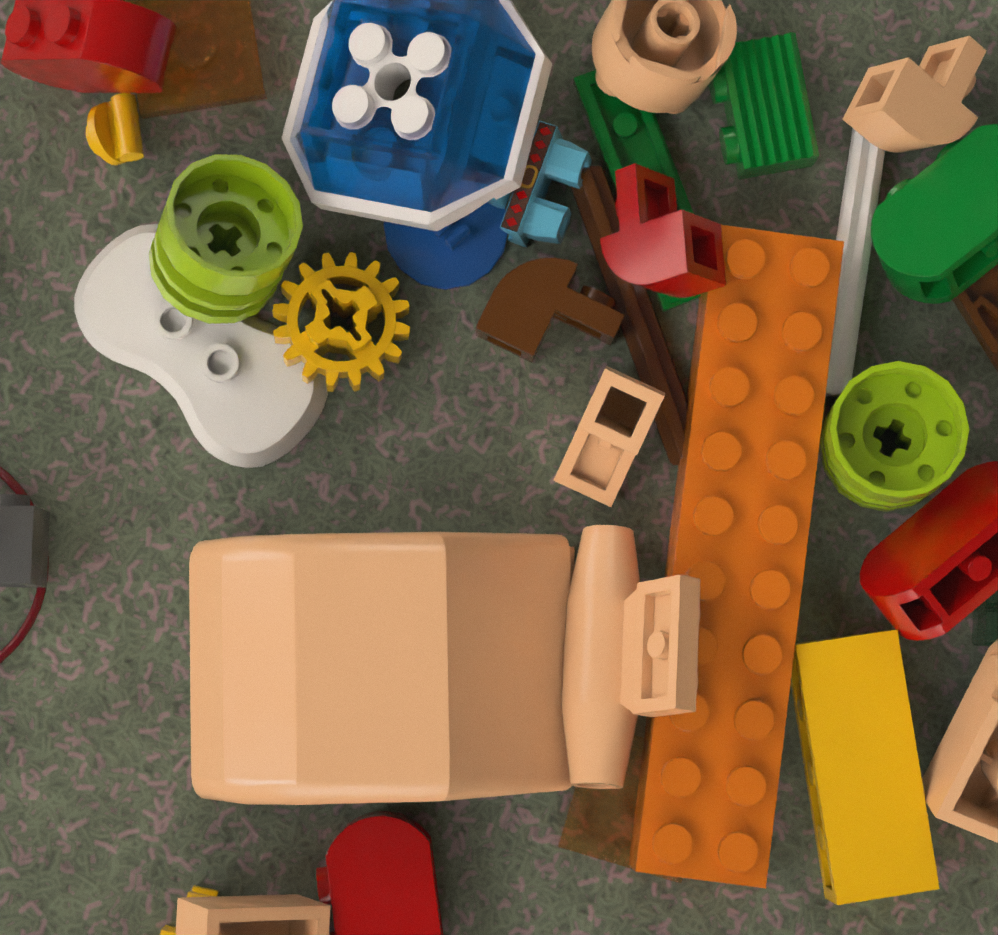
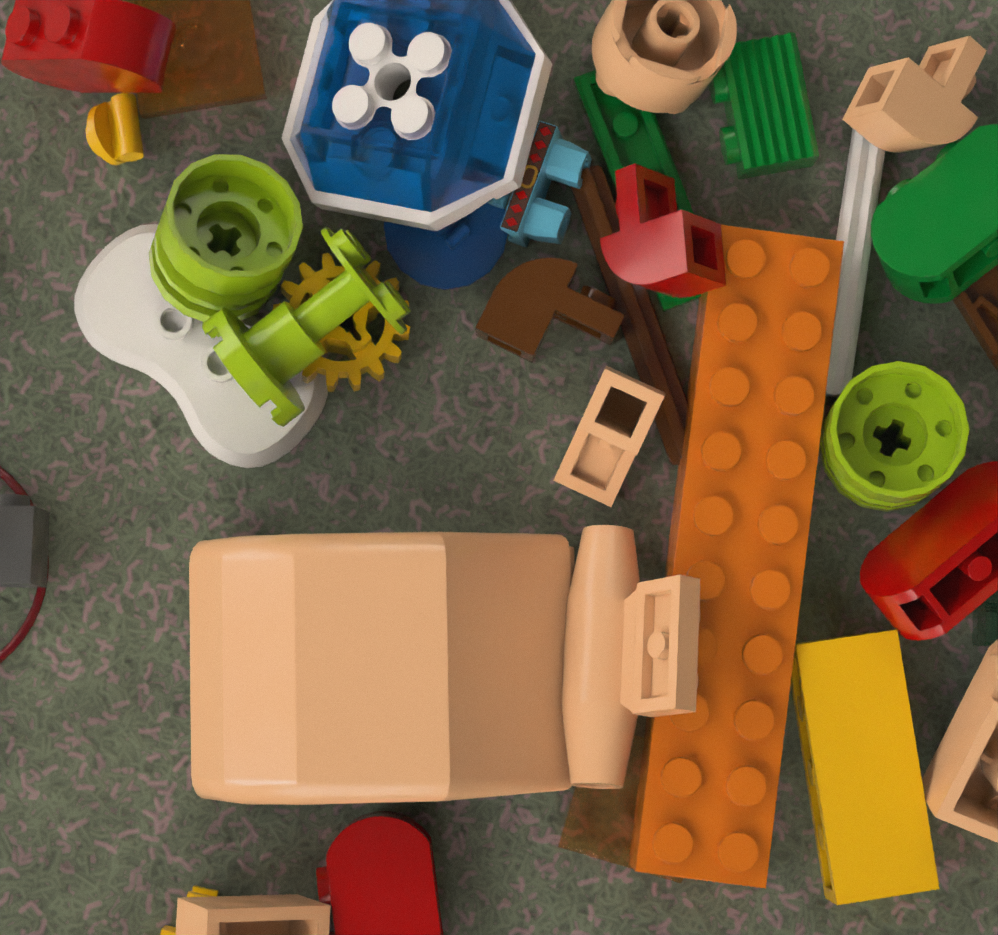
none -> lime piece [202,226,411,427]

